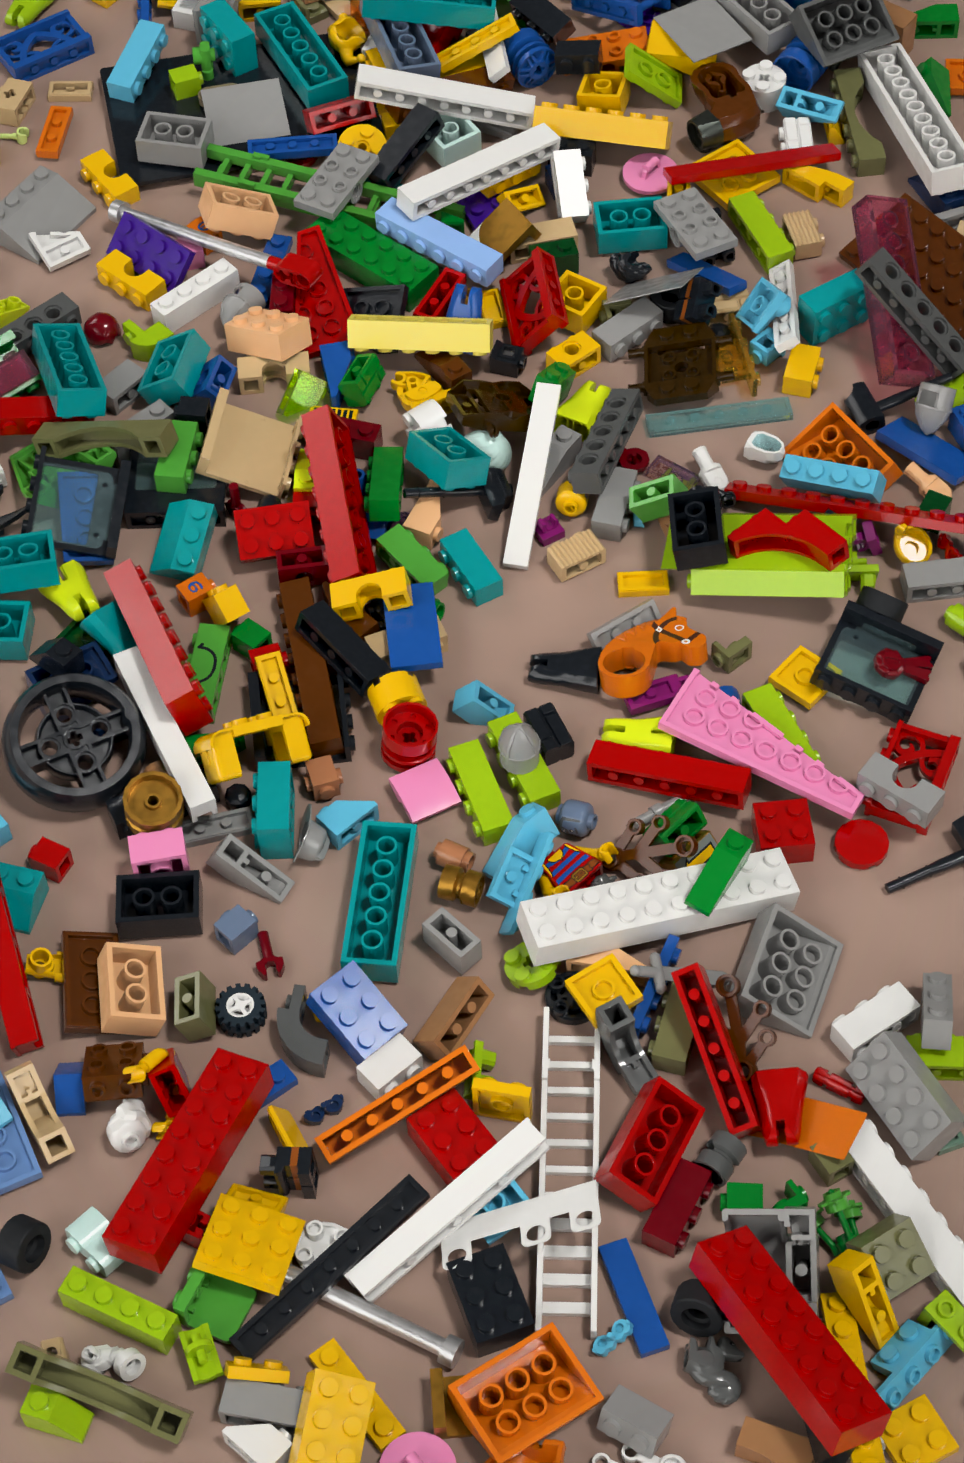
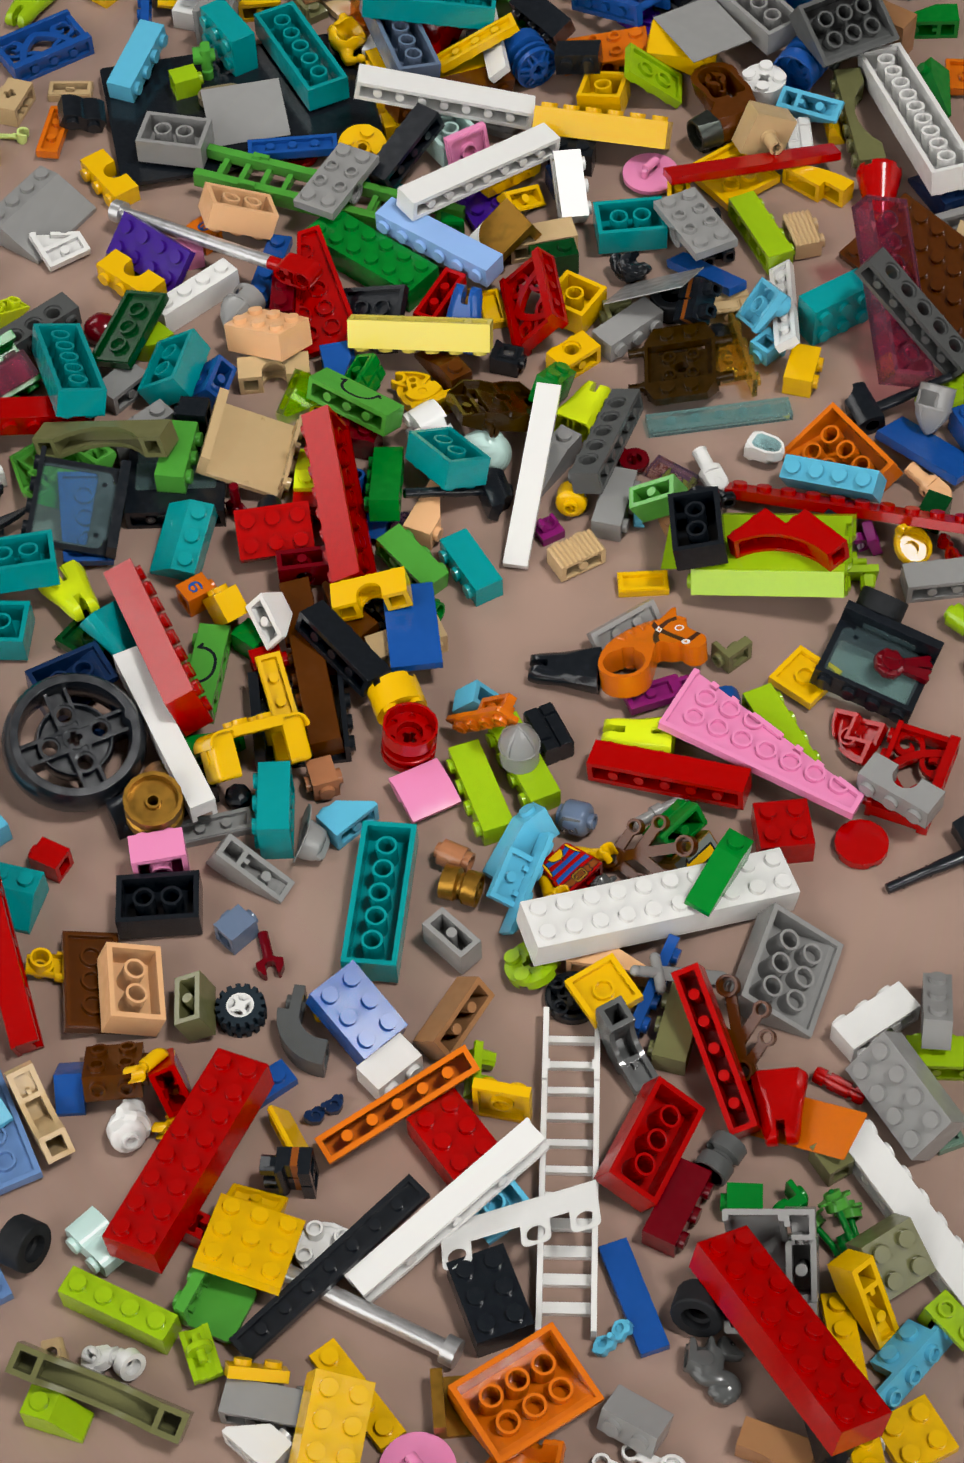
black slope [29,637,86,676] -> none
red brick [302,95,377,135] -> none
none -> black brick [57,94,107,134]
none -> dark green tile [92,290,169,370]
none -> white slope [245,592,293,651]
none -> bright green brick [306,367,404,437]
none -> bright pink tile [443,121,490,165]
none -> orange bracket [446,693,519,734]
none -> tan brick [731,100,797,155]
none -> red brick [831,708,889,766]
none -> red cone [856,158,902,223]

